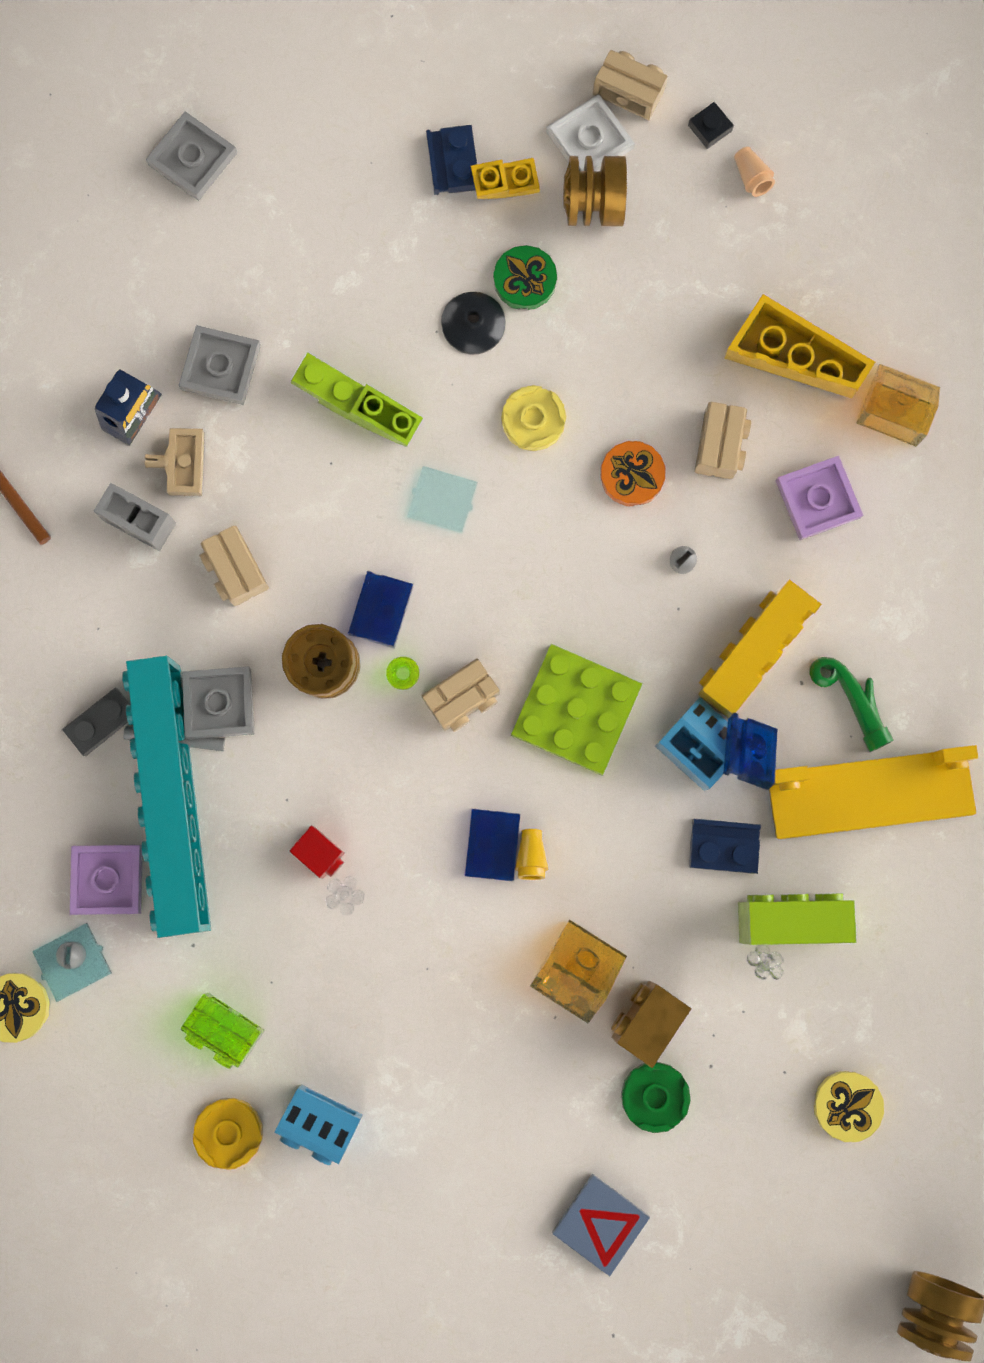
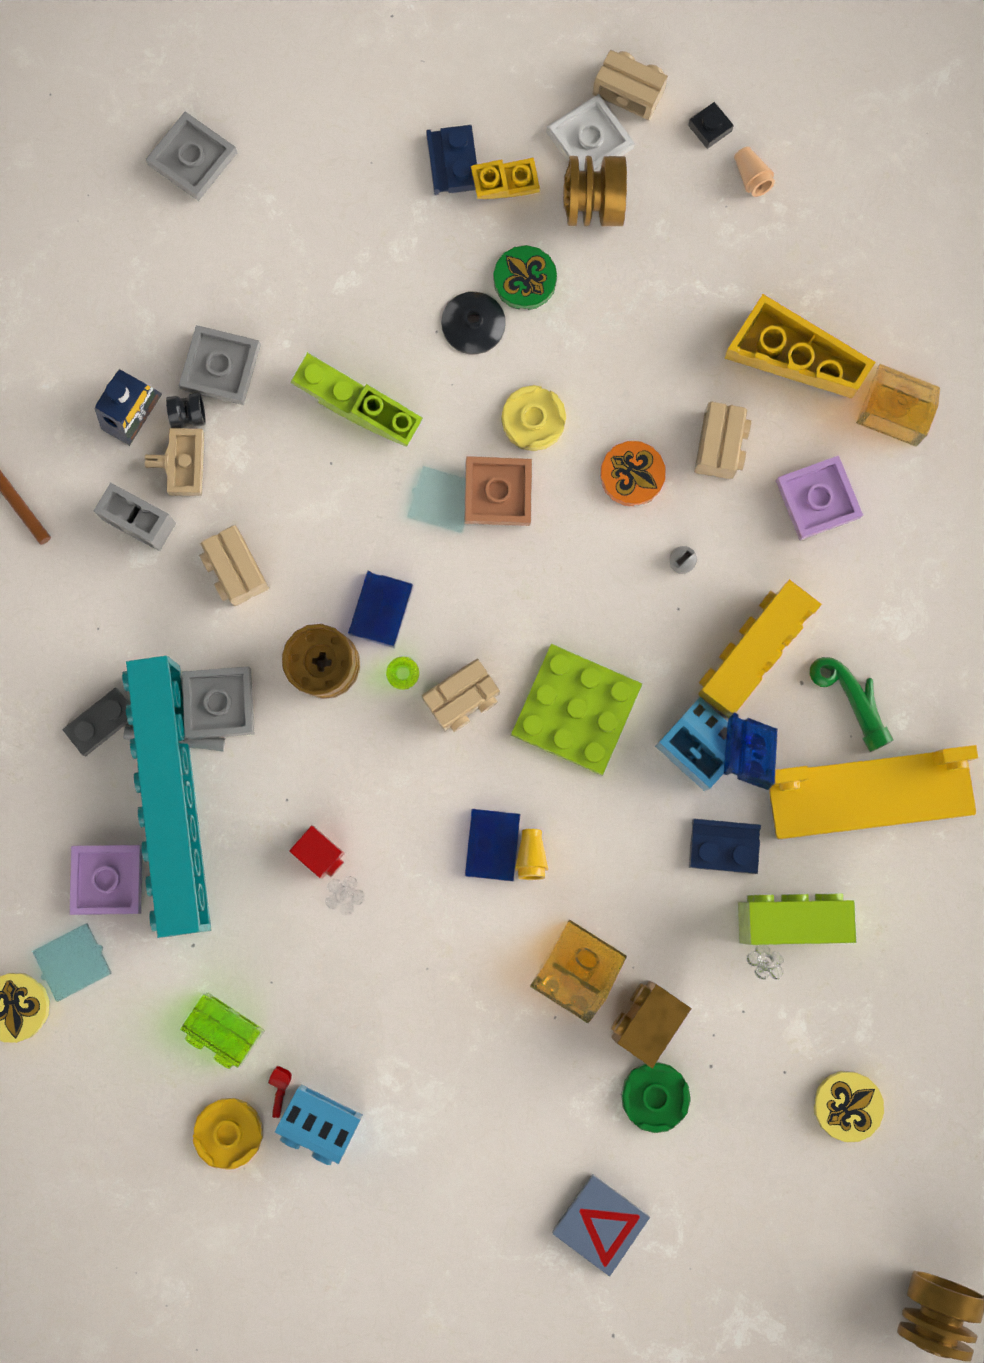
light grey hinge [56,941,86,969] -> none
none -> black wheel [166,393,206,428]
none -> red hand [268,1066,292,1118]
none -> nougat plate [464,456,532,526]

